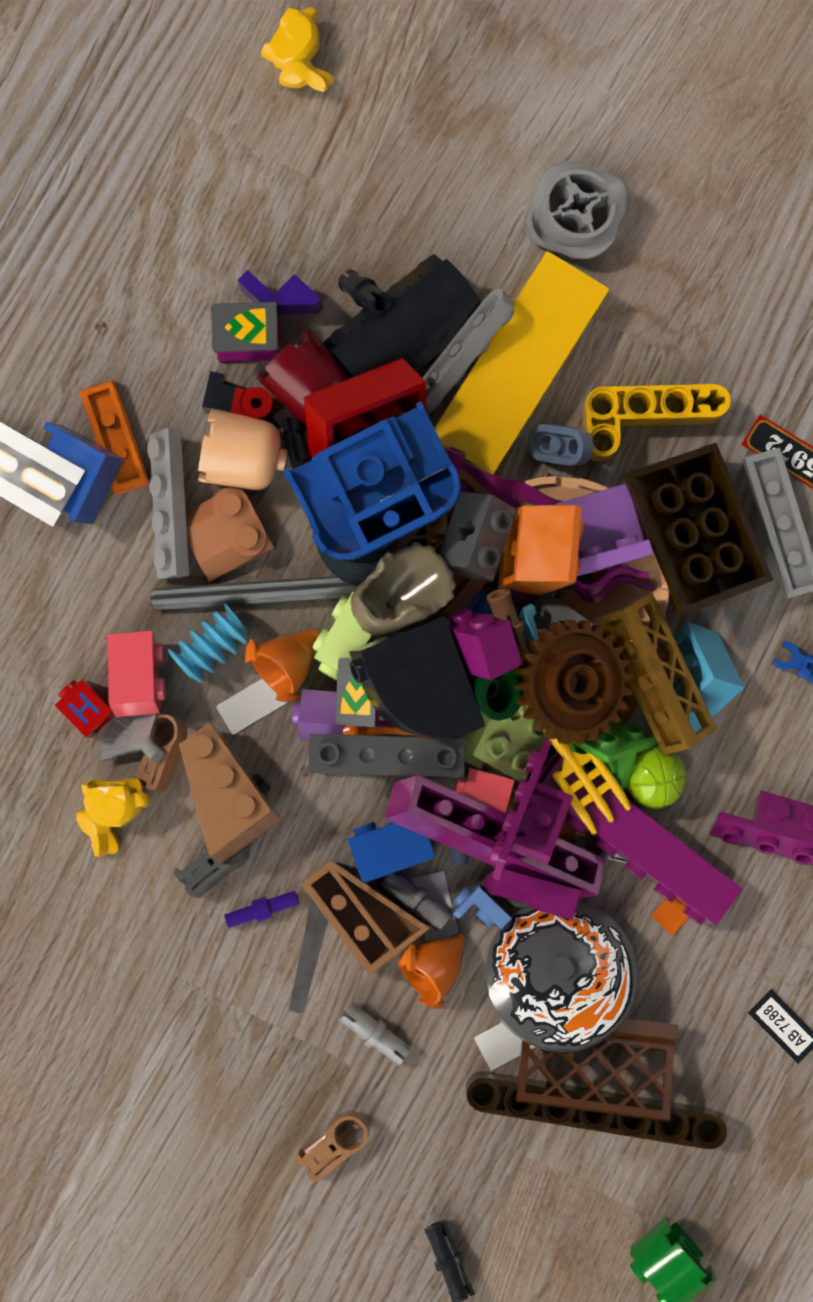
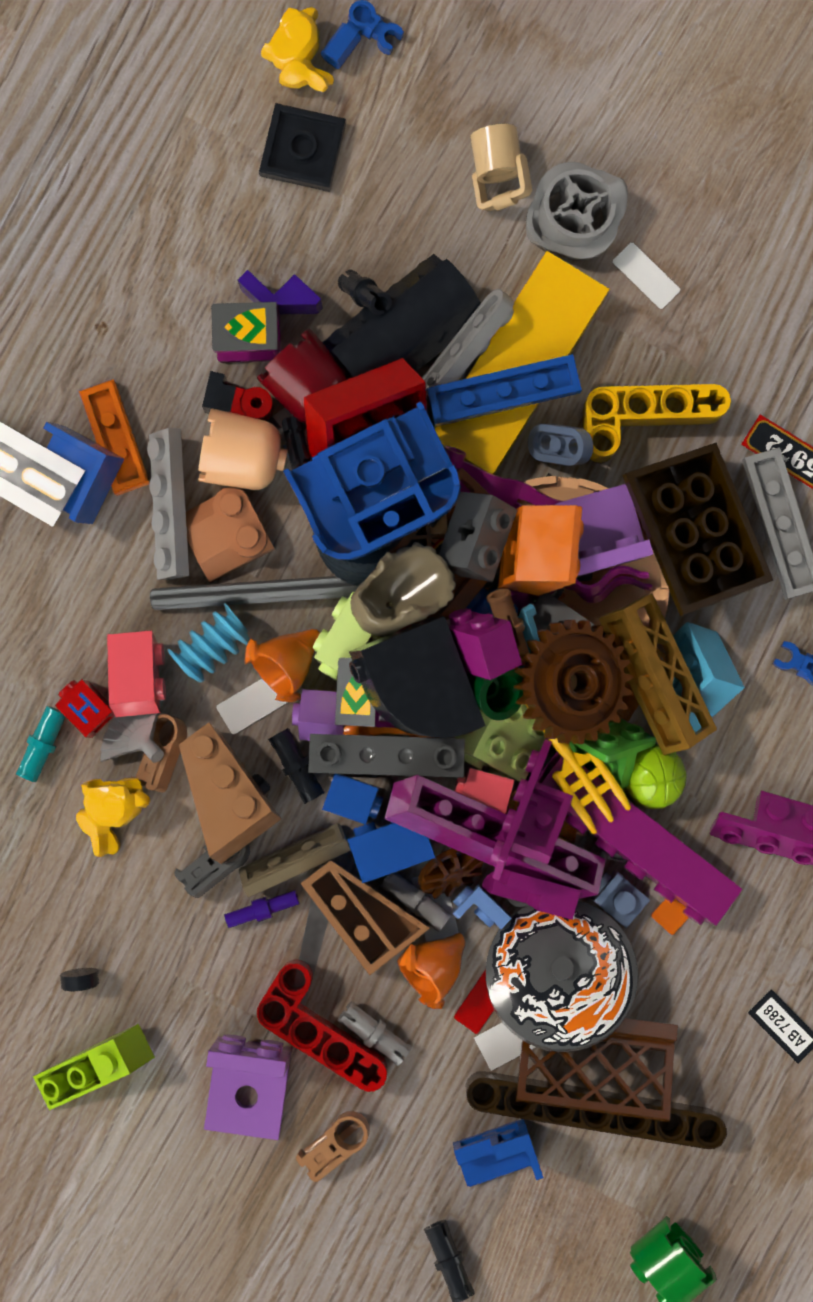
none -> teal pin [16,706,66,782]
none -> lime slope [33,1024,155,1110]
none -> black tile [60,968,99,992]
none -> medium lavender bracket [204,1034,292,1140]
none -> dark tan tile [238,823,351,898]
none -> red beam [257,959,387,1092]
none -> black tile [259,103,346,192]
none -> black pin [268,728,325,804]
none -> blue bar [320,0,404,69]
none -> blue piece [322,773,384,825]
none -> reddish brown wheel [418,848,484,899]
none -> blue plate [427,354,582,427]
none -> blue panel [453,1119,544,1187]
none -> red sticker [454,970,494,1034]
none -> tan piece [470,124,532,211]
none -> sand blue bracket [591,870,650,929]
none -> white sticker [613,243,680,309]

